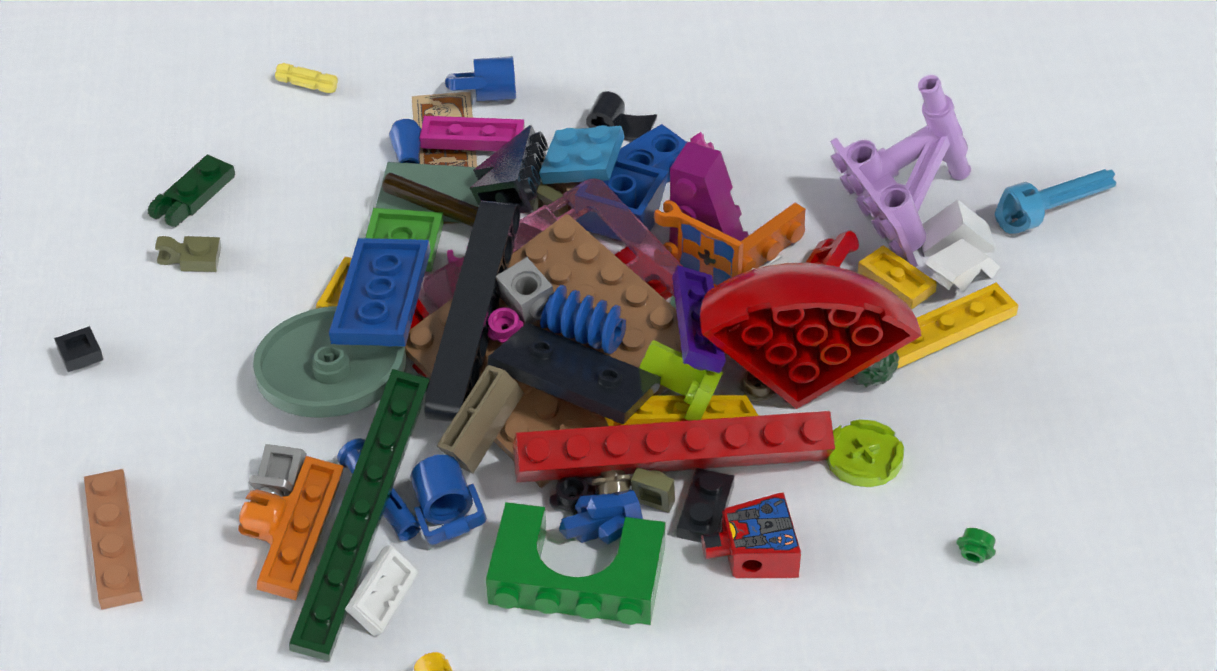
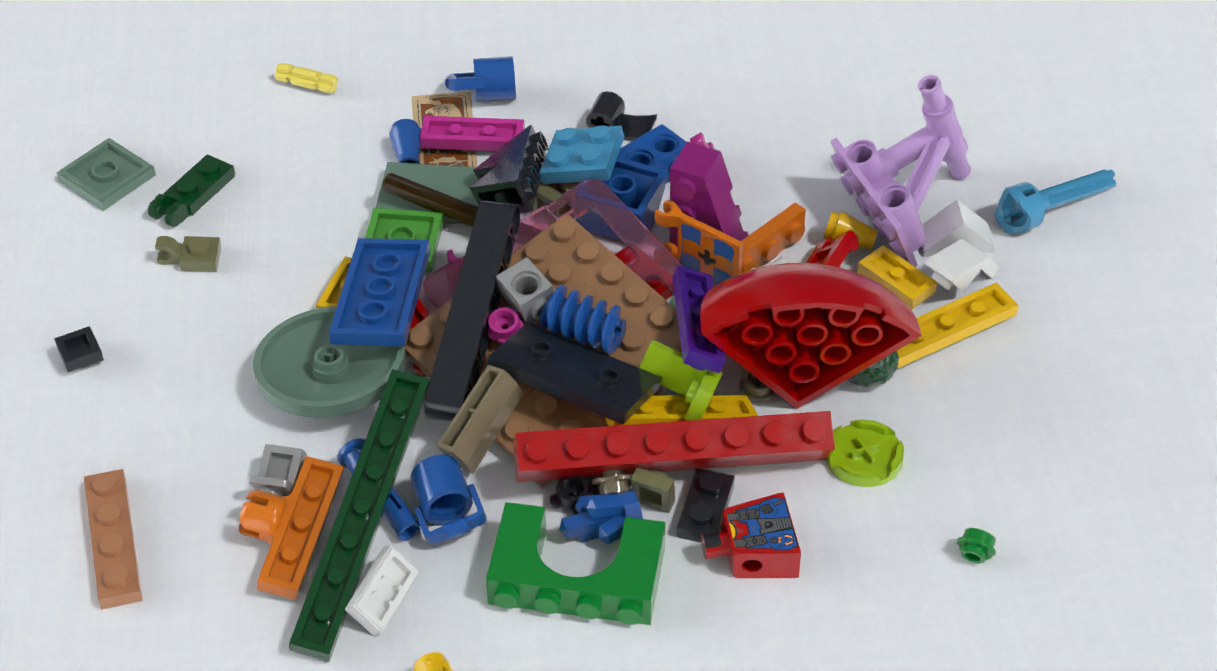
none -> sand green tile [56,138,156,211]
none -> yellow cone [823,211,878,250]

